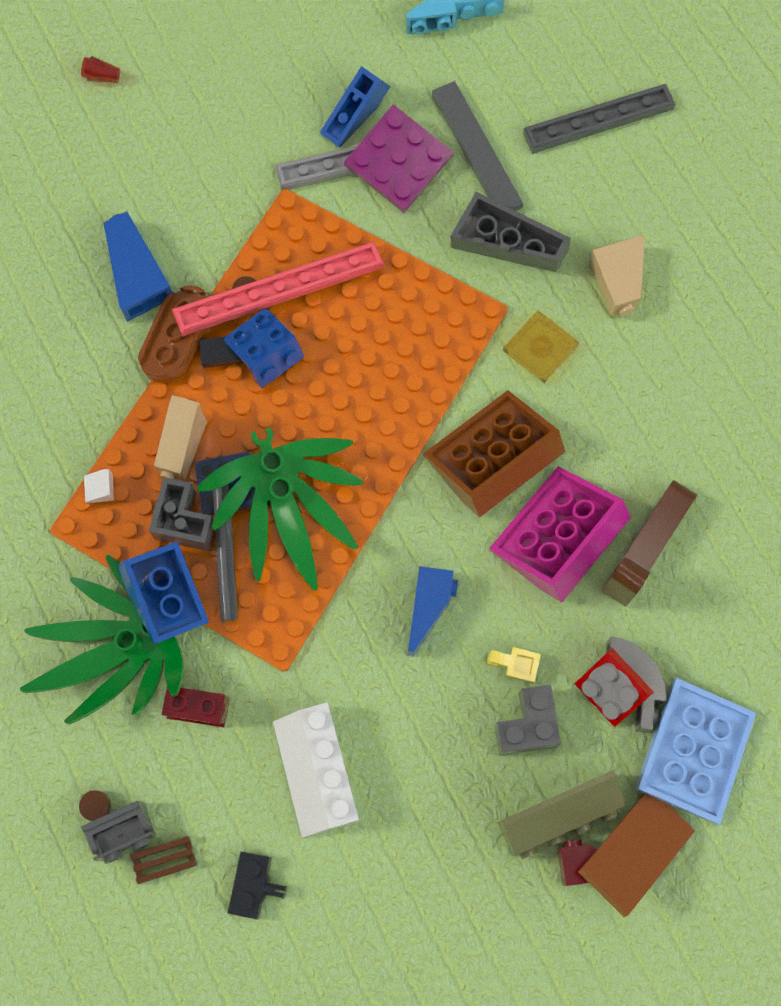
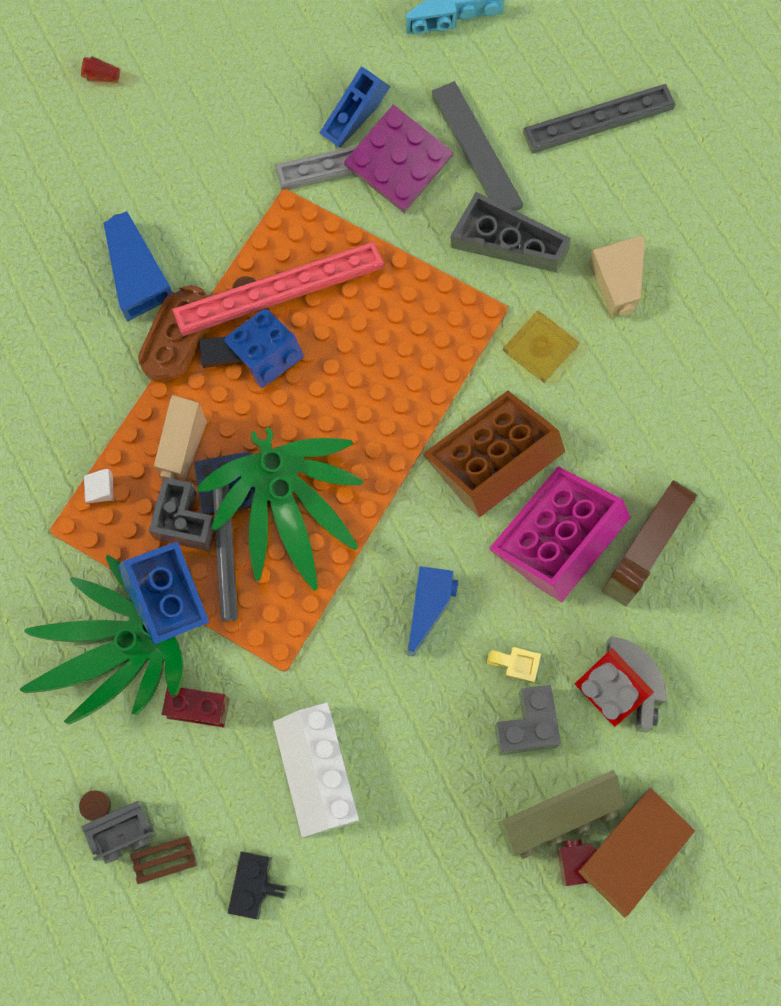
light blue plate [635,678,756,825] -> none

